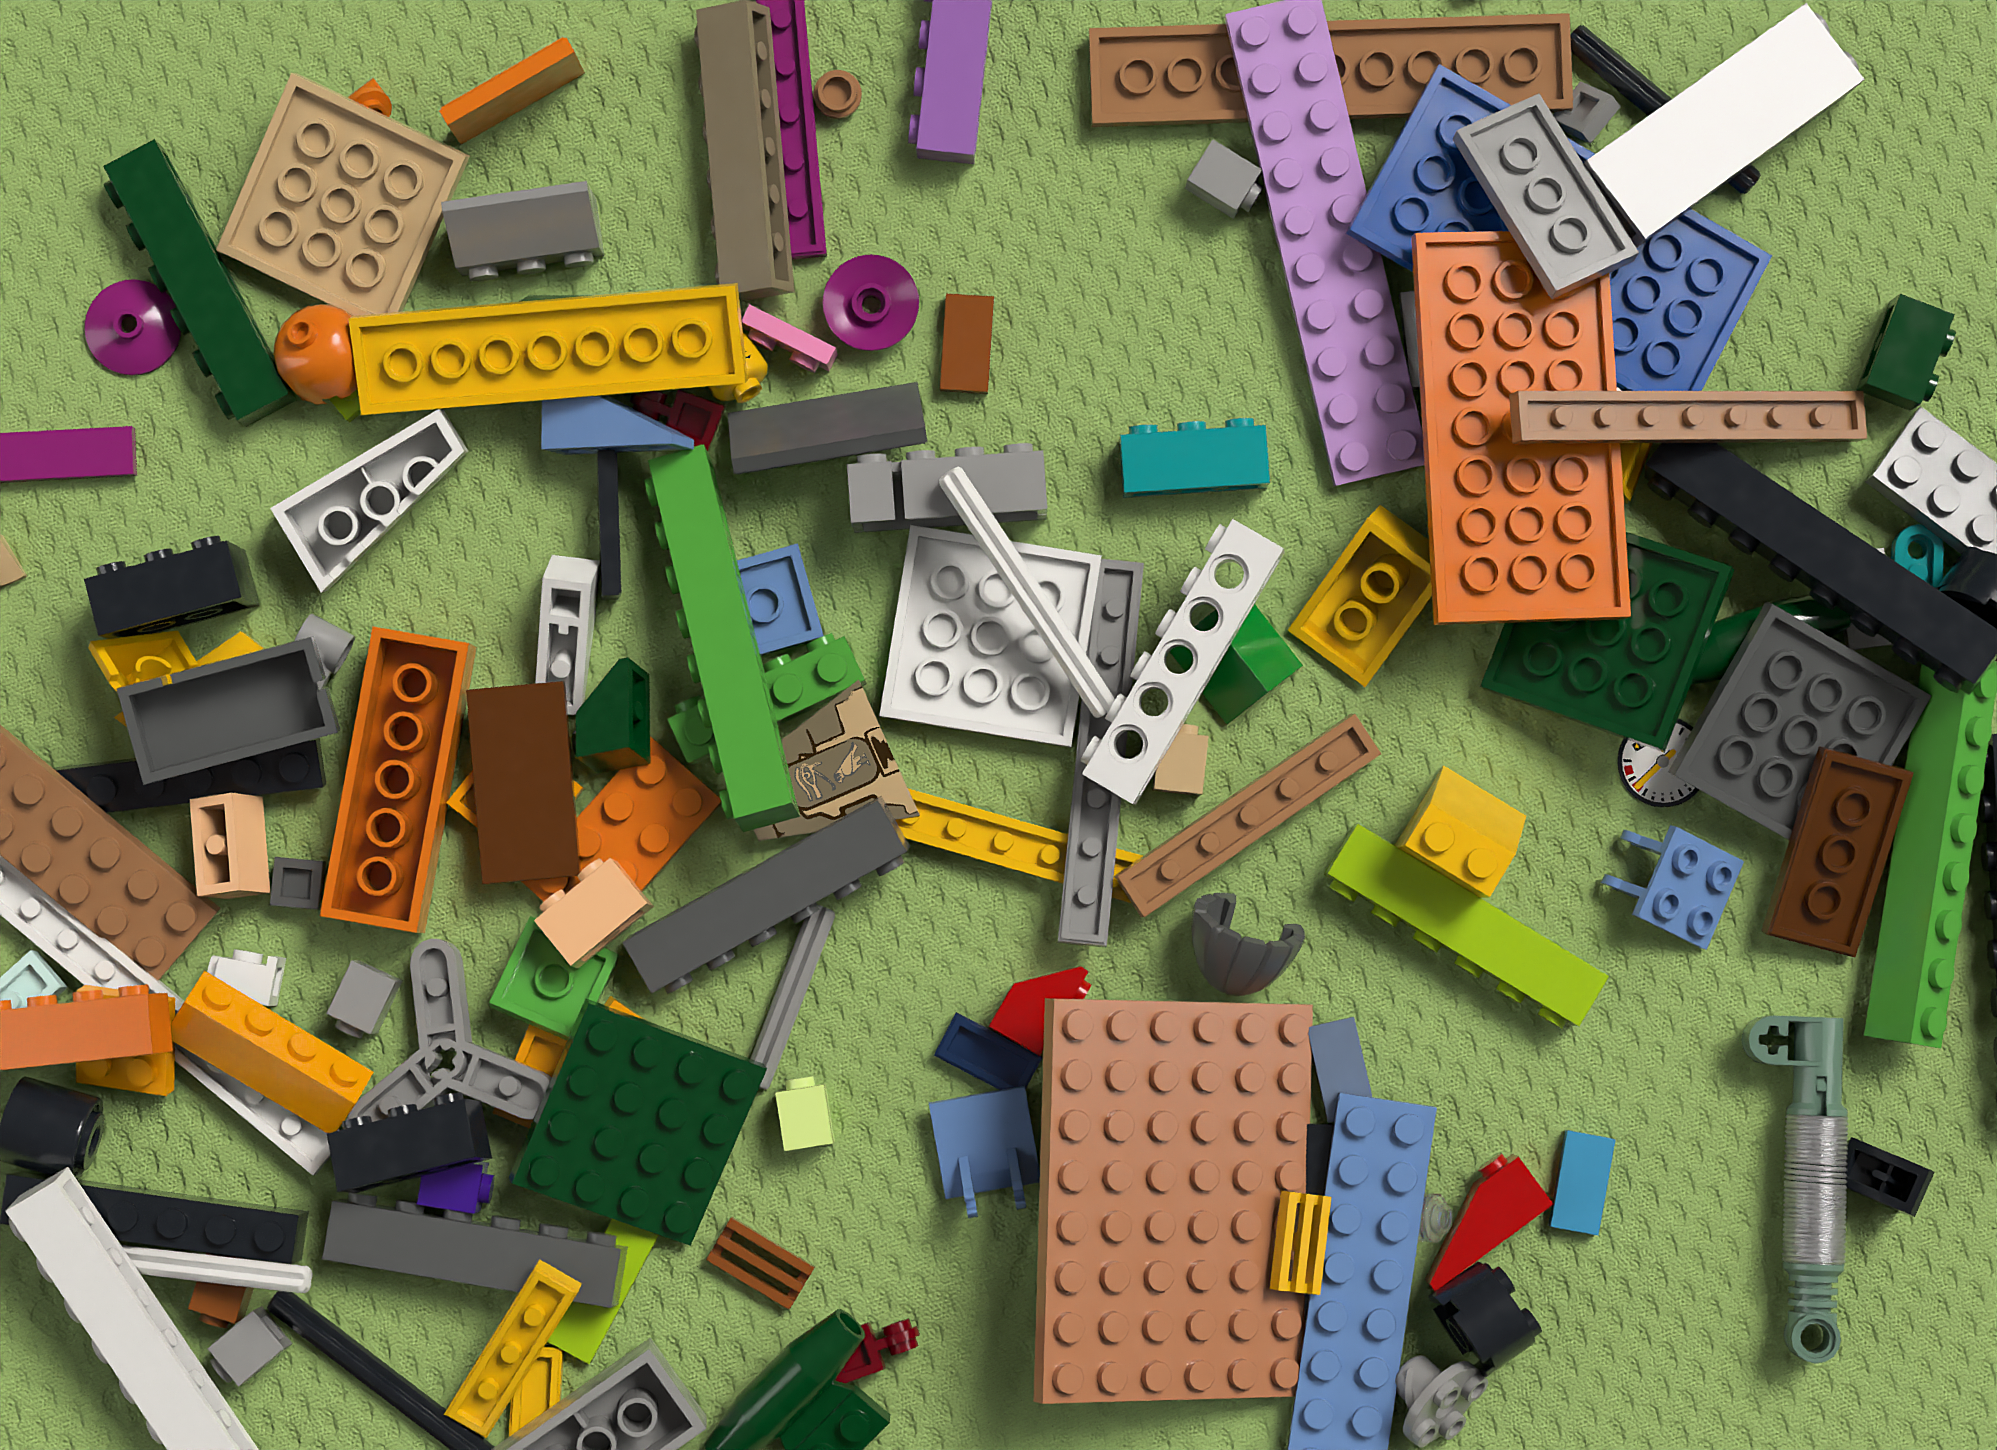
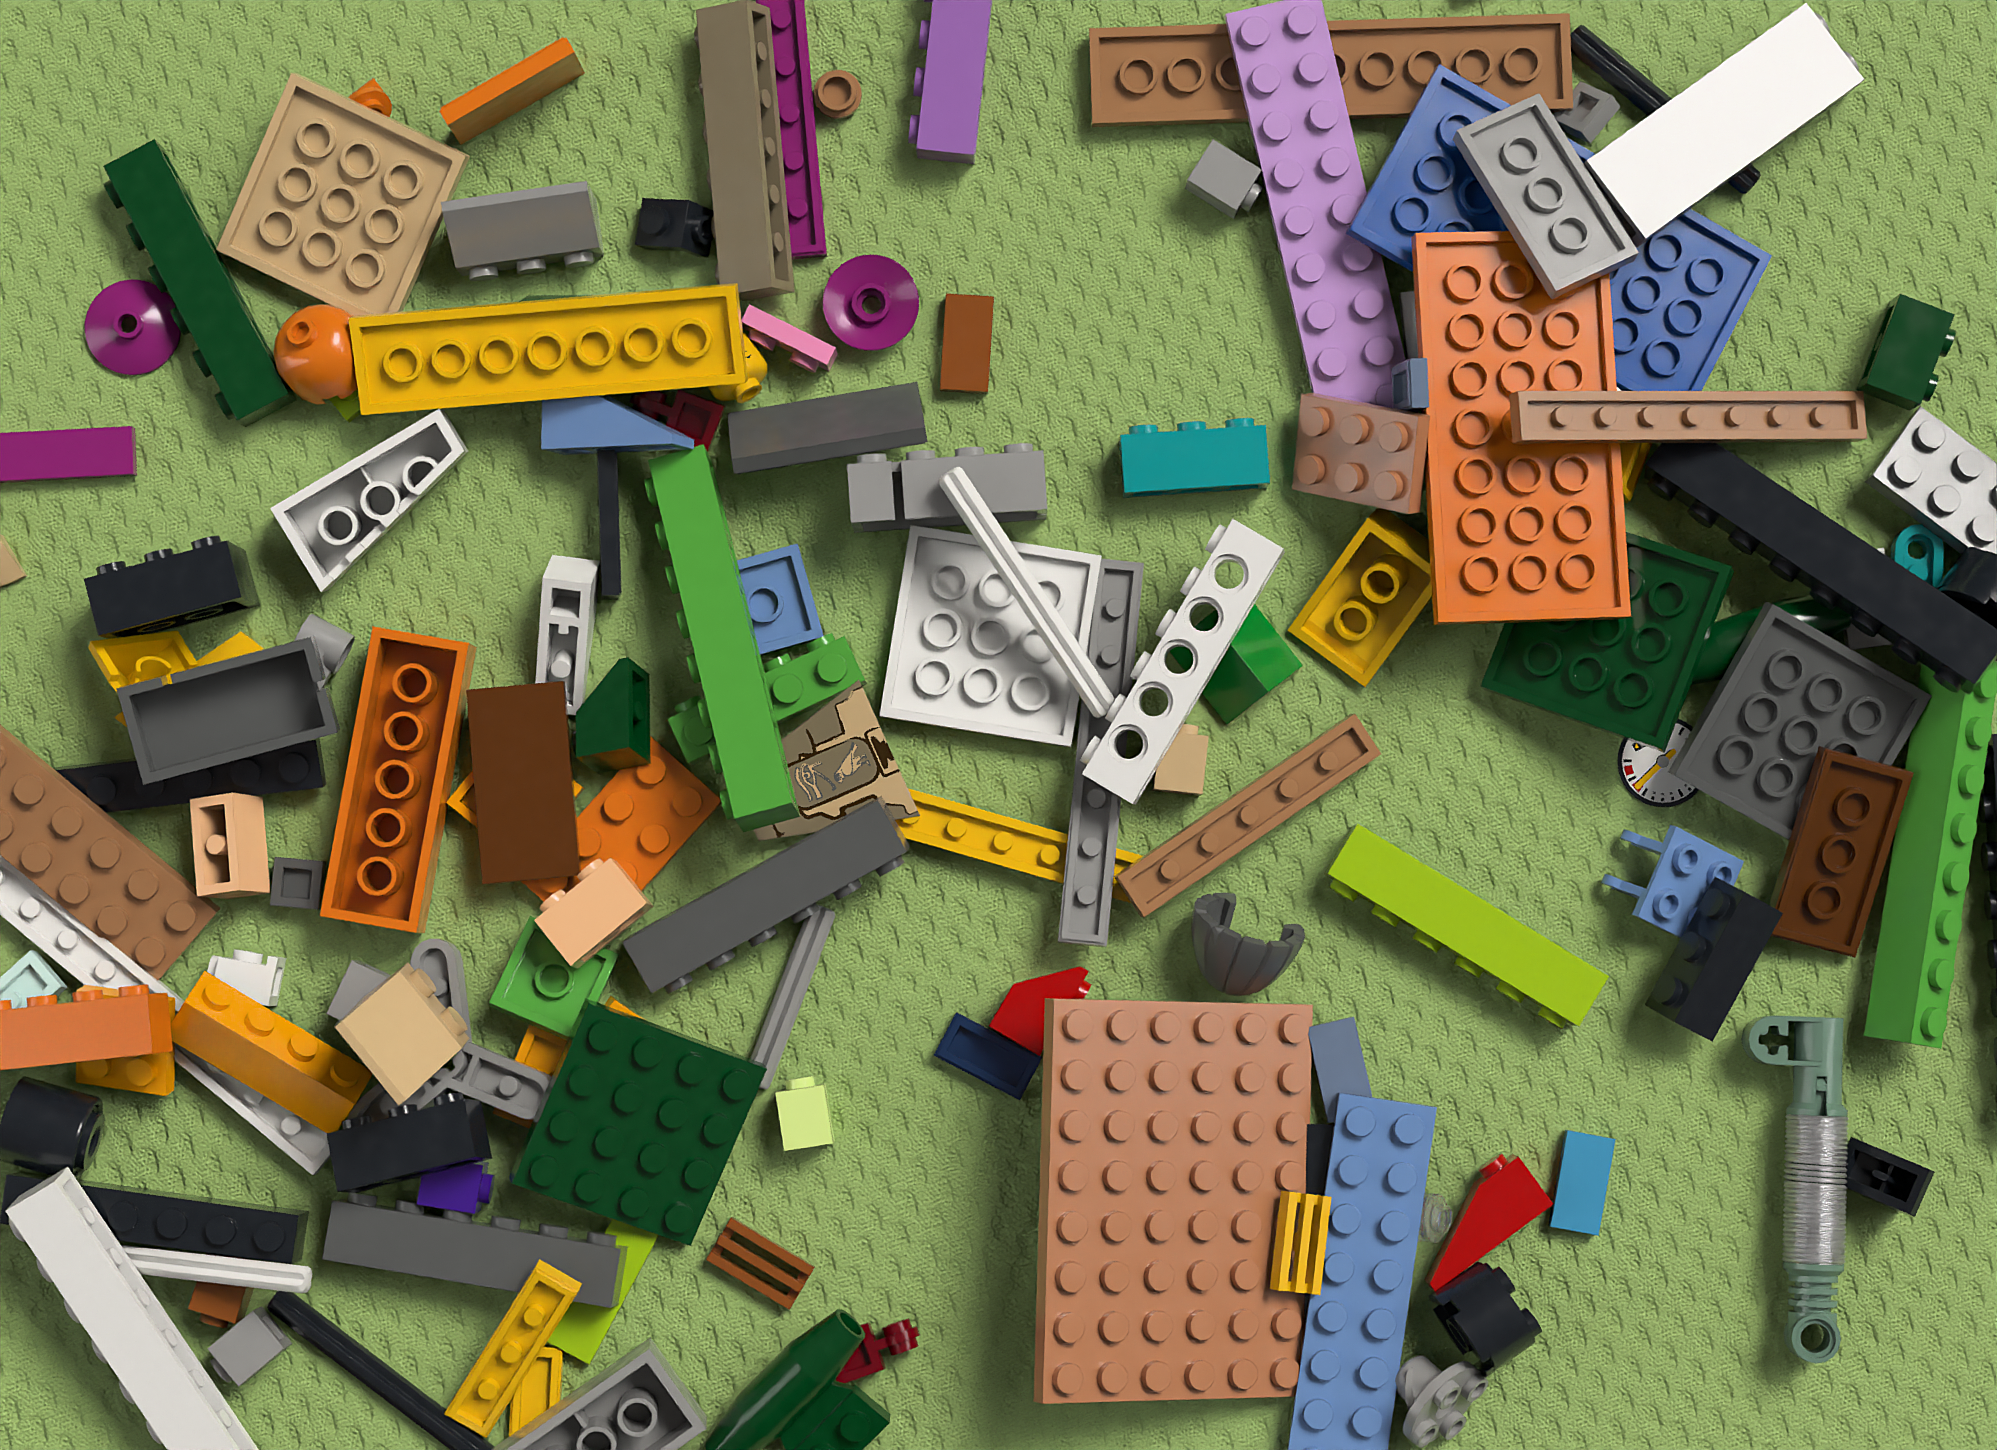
medium blue plate [929,1086,1040,1218] -> none
yellow slope [1394,766,1526,898] -> none
none -> tan slope [335,962,470,1105]
none -> black bracket [635,198,714,258]
none -> nougat plate [1292,393,1430,514]
none -> sand blue tile [1391,358,1429,412]
none -> black brick [1645,877,1783,1042]

